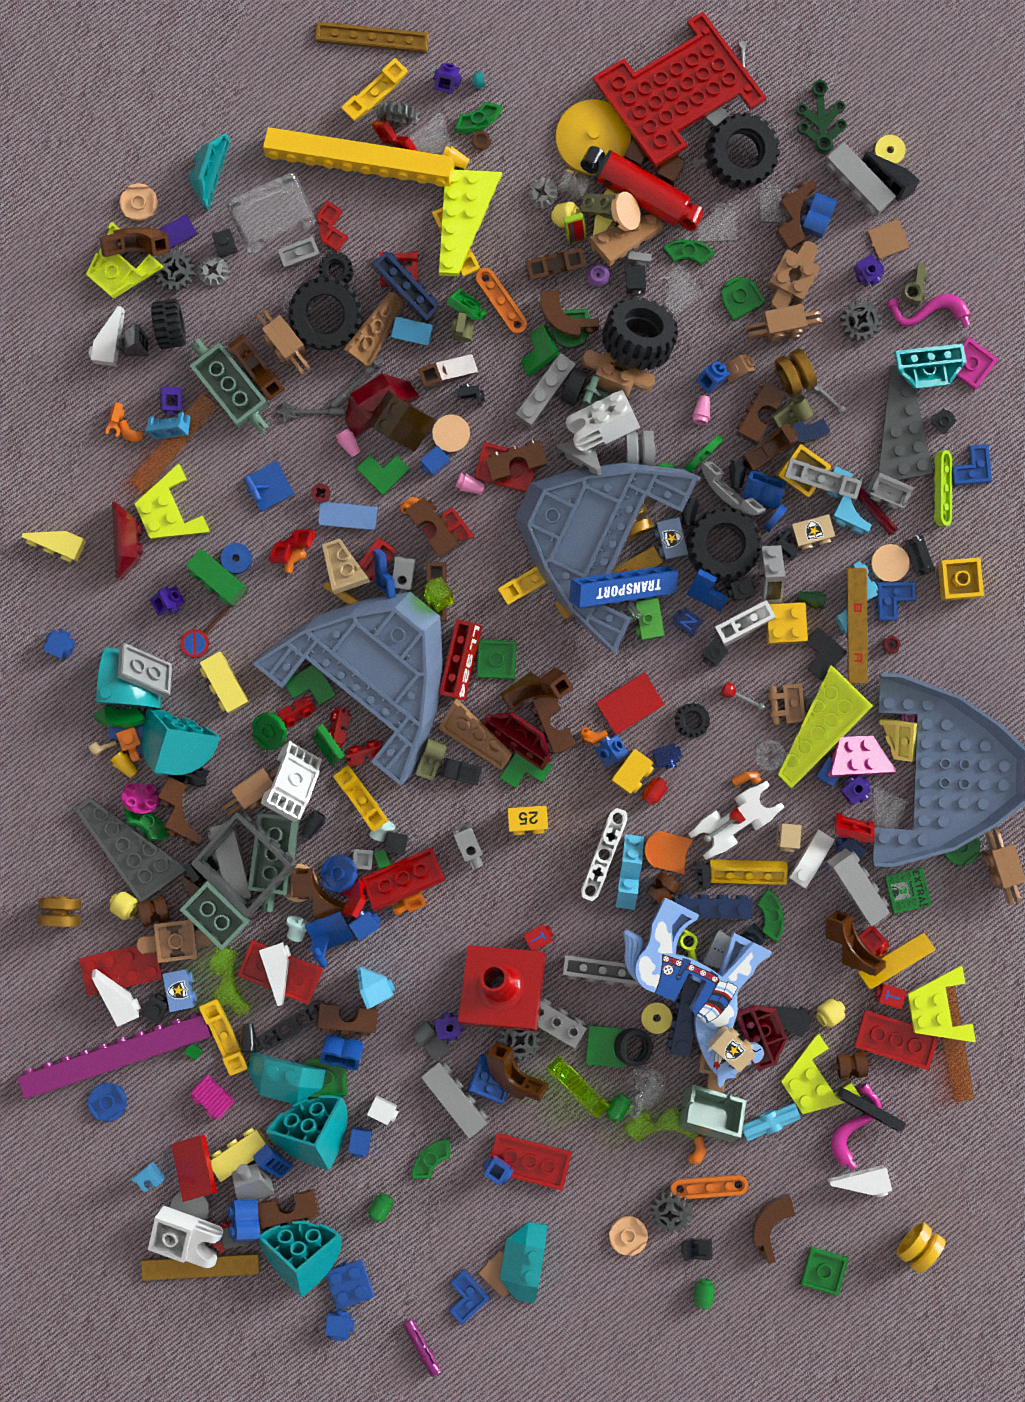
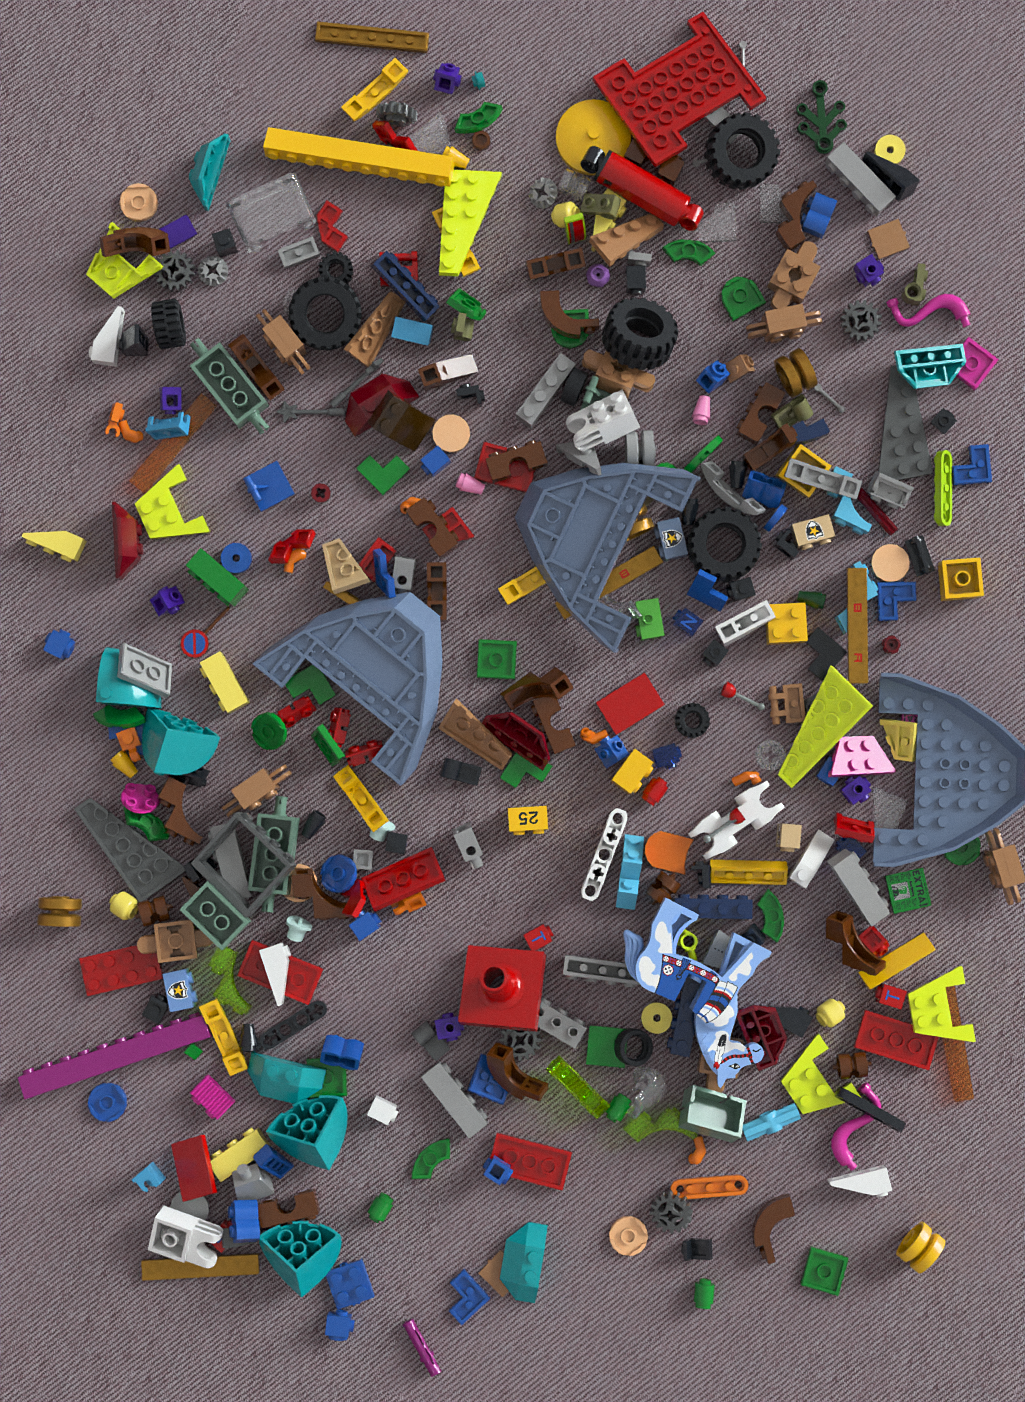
tan hand [89,741,117,755] -> none
white slope [92,969,141,1027] -> none
white plate [261,741,322,822] -> none
blue plate [305,911,355,968] -> none
reddish brown arch [315,1003,378,1036] -> none
medium blue slope [318,502,377,530] -> none
bright pink cone [335,428,361,457] -> none
blue brick [348,1127,372,1158] -> none
medium azure wedge [356,966,395,1009] -> none
green piece [373,848,391,869] -> none
olive plate [415,738,446,781] -> none
clear neon green brick [424,577,454,612] -> none
red brick [439,619,482,700] -> none
orange plate [476,268,527,335] -> none
green tile [521,324,559,377] -> none
blue brick [569,565,678,609] -> none
light nougat tile [611,192,640,231] -> none
clear tile [663,264,704,318] -> none
tan brick [708,1025,756,1072] -> none
light grey brick [759,545,785,604] -> none

